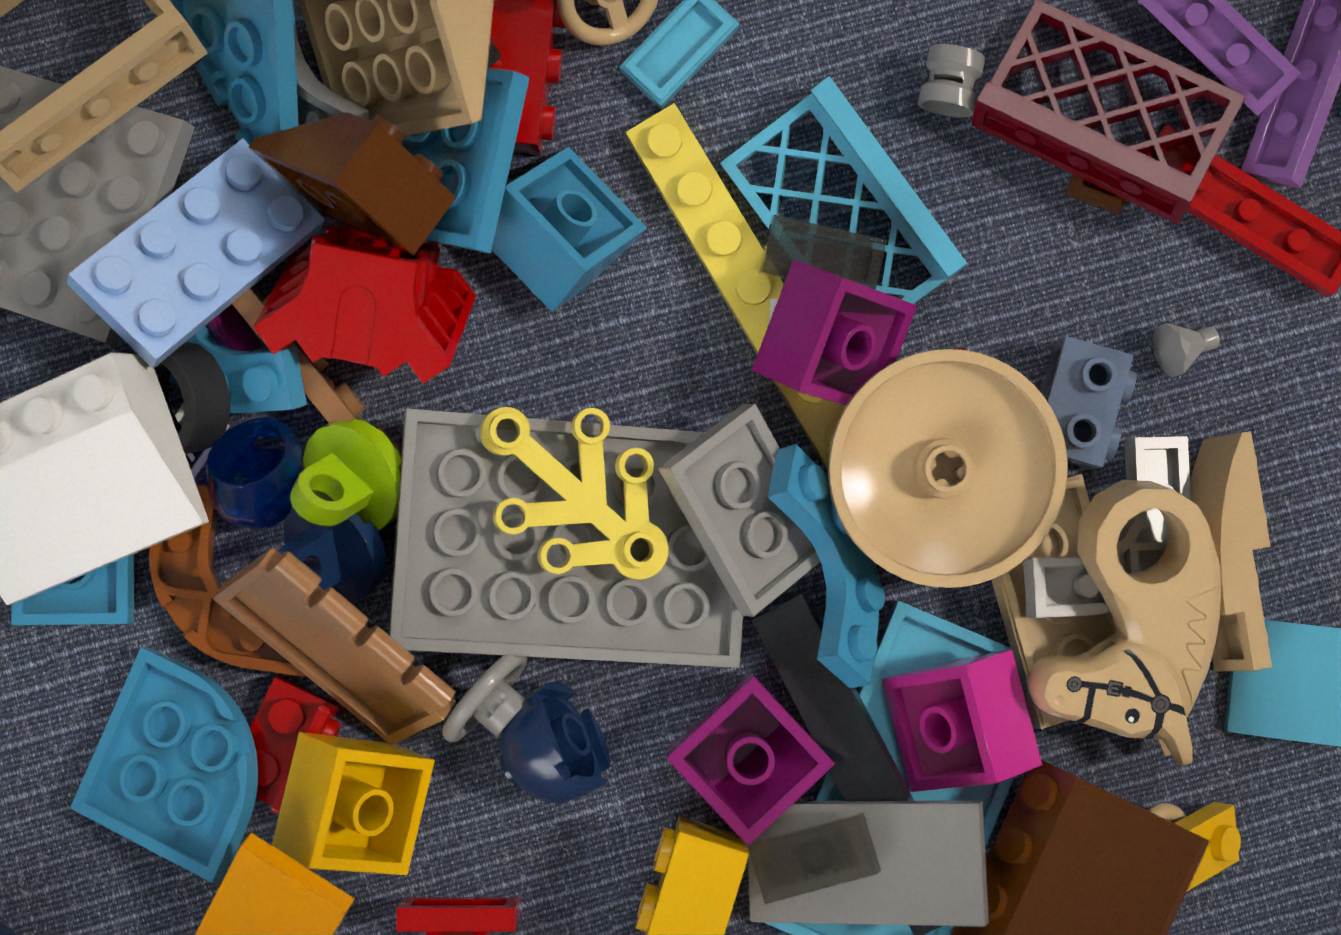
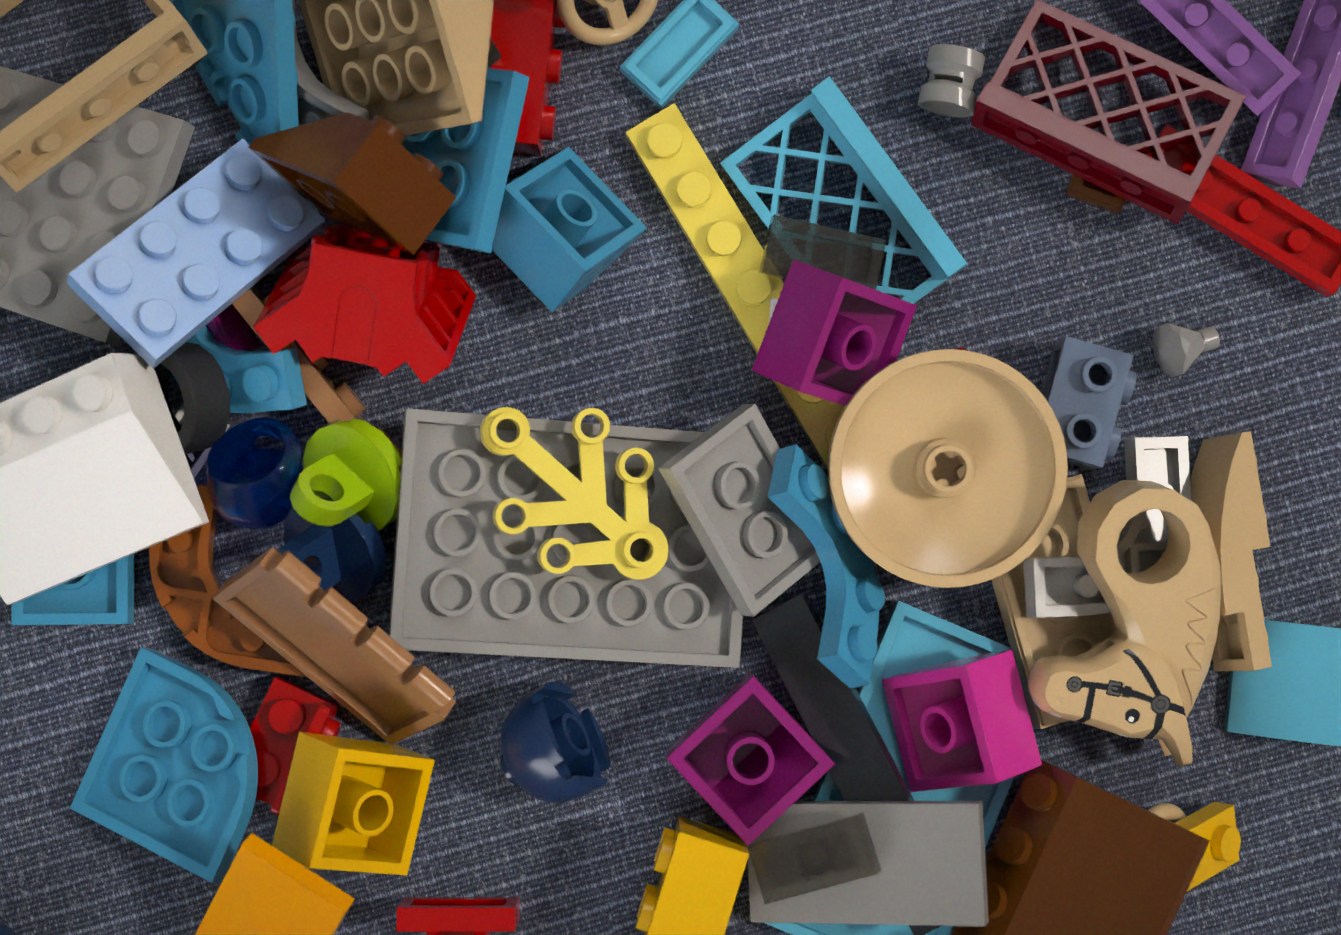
light grey piece [442,654,528,742] -> none

